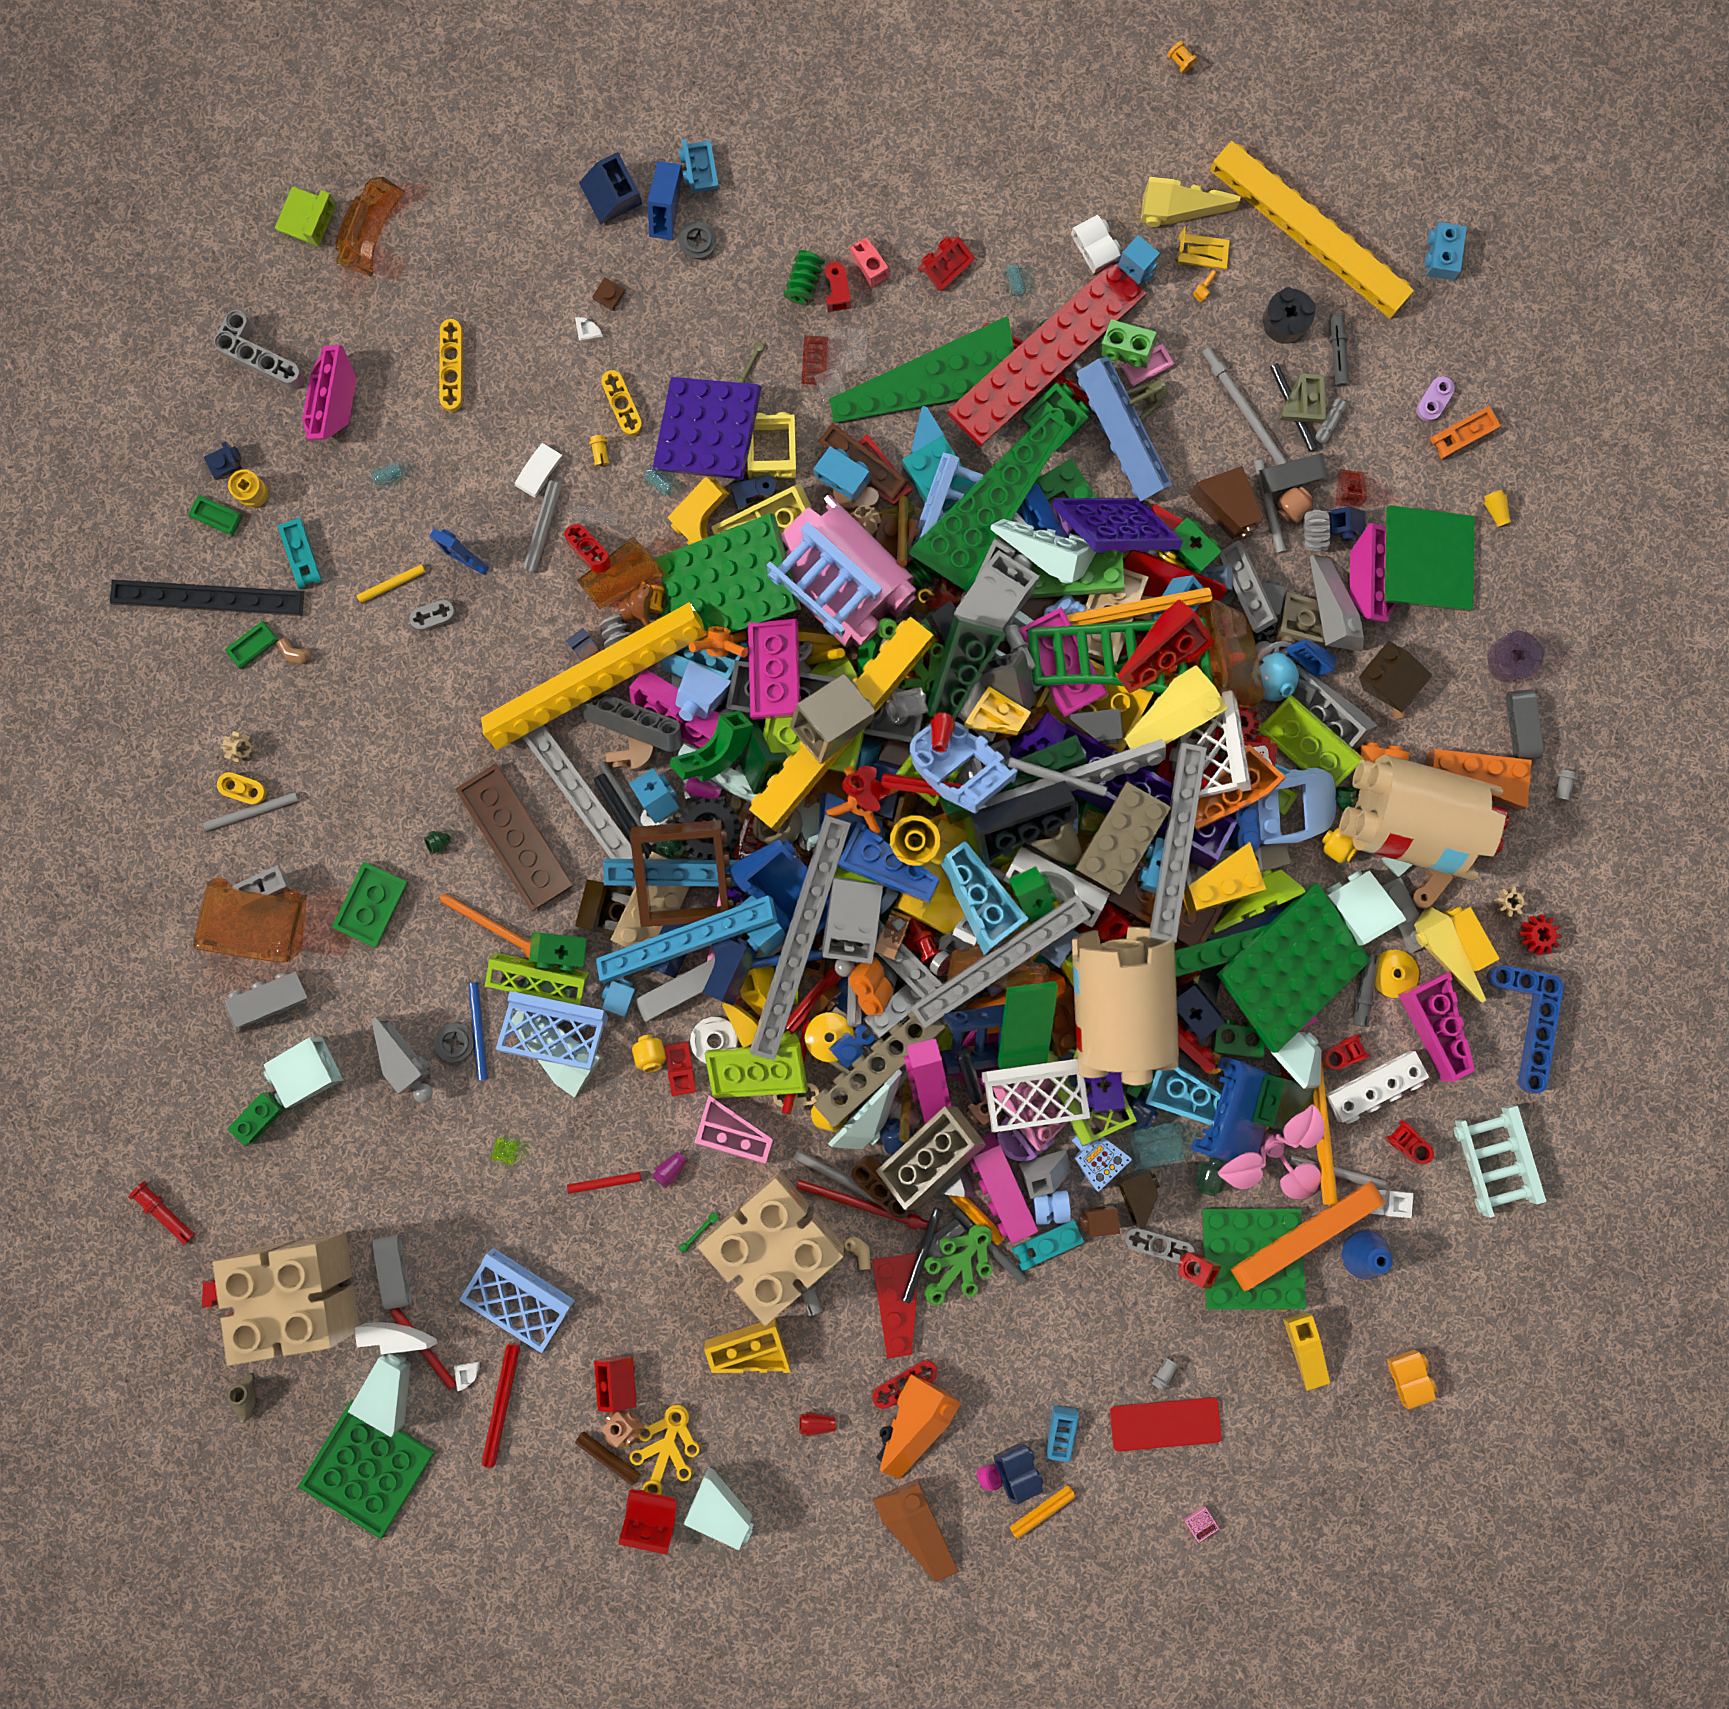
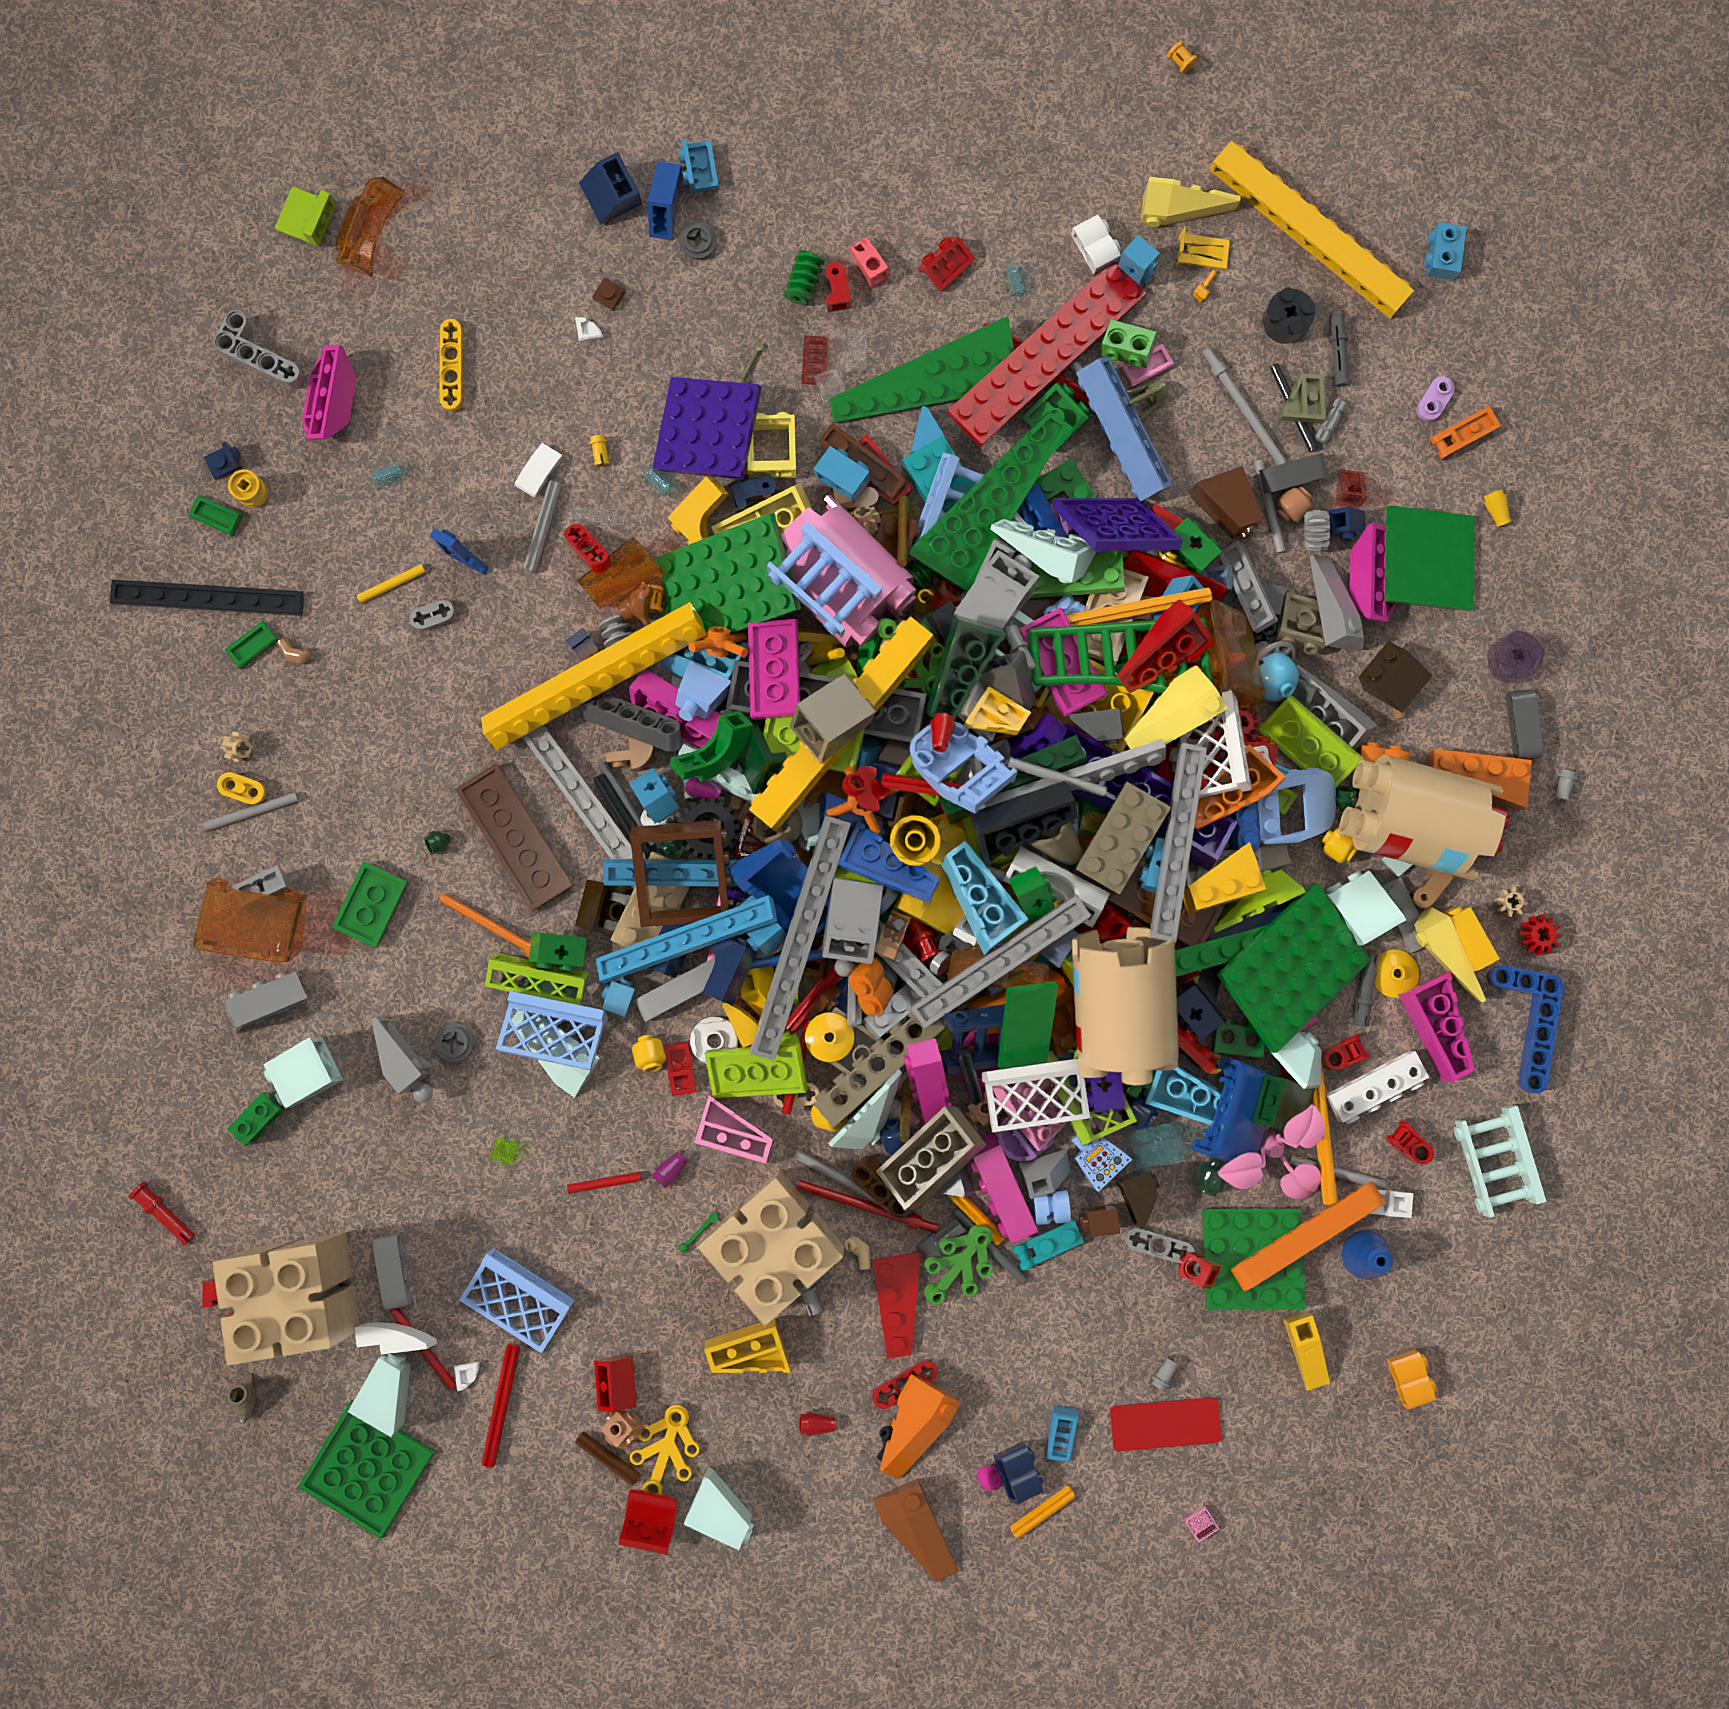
teal plate [277,518,323,589] -> none
blue bar [468,982,488,1080] -> none
yellow beam [601,370,642,437] -> none
blue plate [829,1024,875,1069] -> none
clear bracket [886,687,928,722] -> none
black bar [901,1207,943,1303] -> none
blue slope [1286,639,1337,677] -> none

